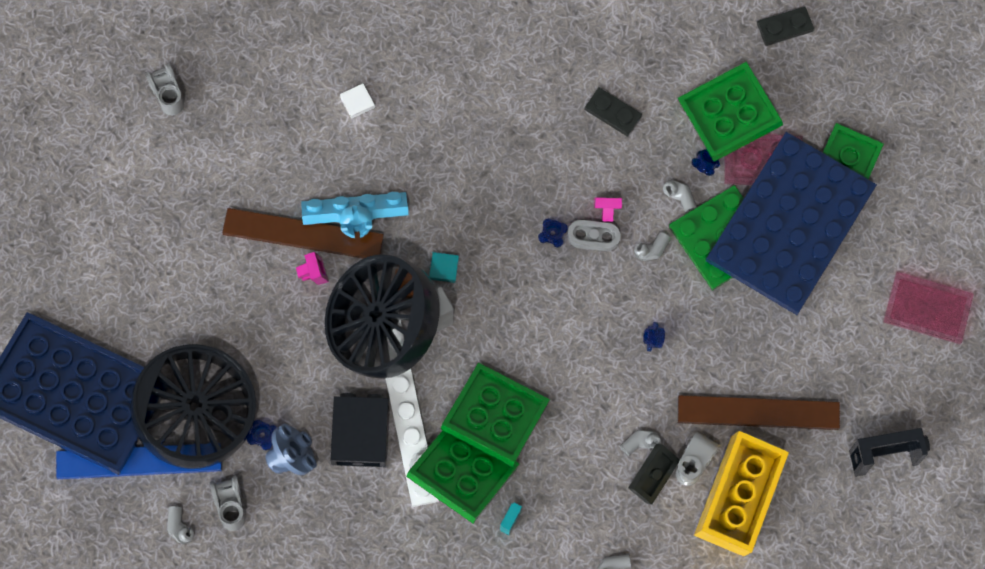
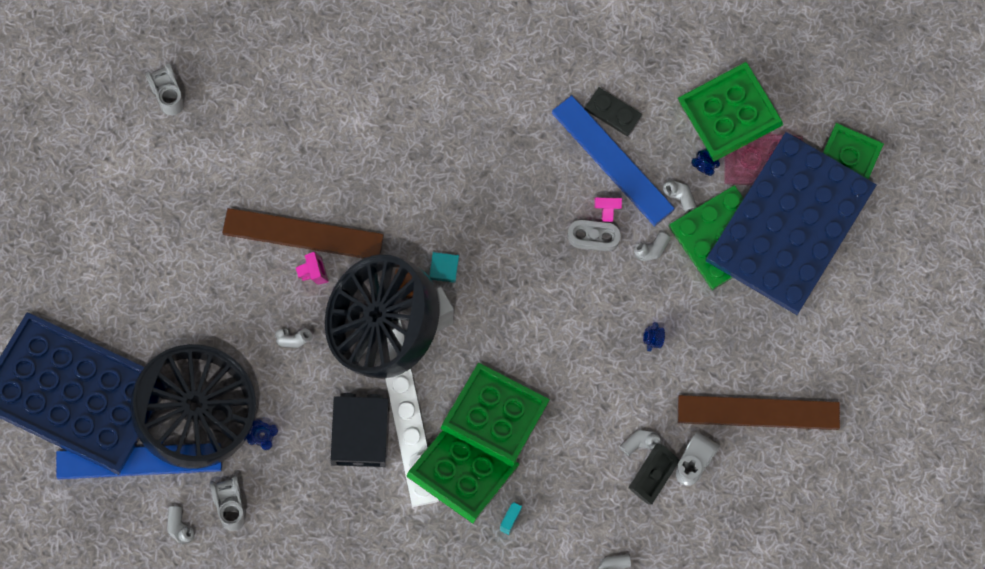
sand blue plate [266,423,317,475] -> none
medium azure plate [301,192,409,238] -> none
white tile [340,84,375,119] -> none
clear blue plate [538,219,568,248] -> none
yellow brick [694,431,789,556] -> none
pearl dark grey plate [757,6,814,46] -> none
black panel [849,428,930,477] -> none
clear pink tile [883,272,974,344] -> none
none -> light grey arm [275,328,312,348]
none -> blue tile [552,95,675,227]

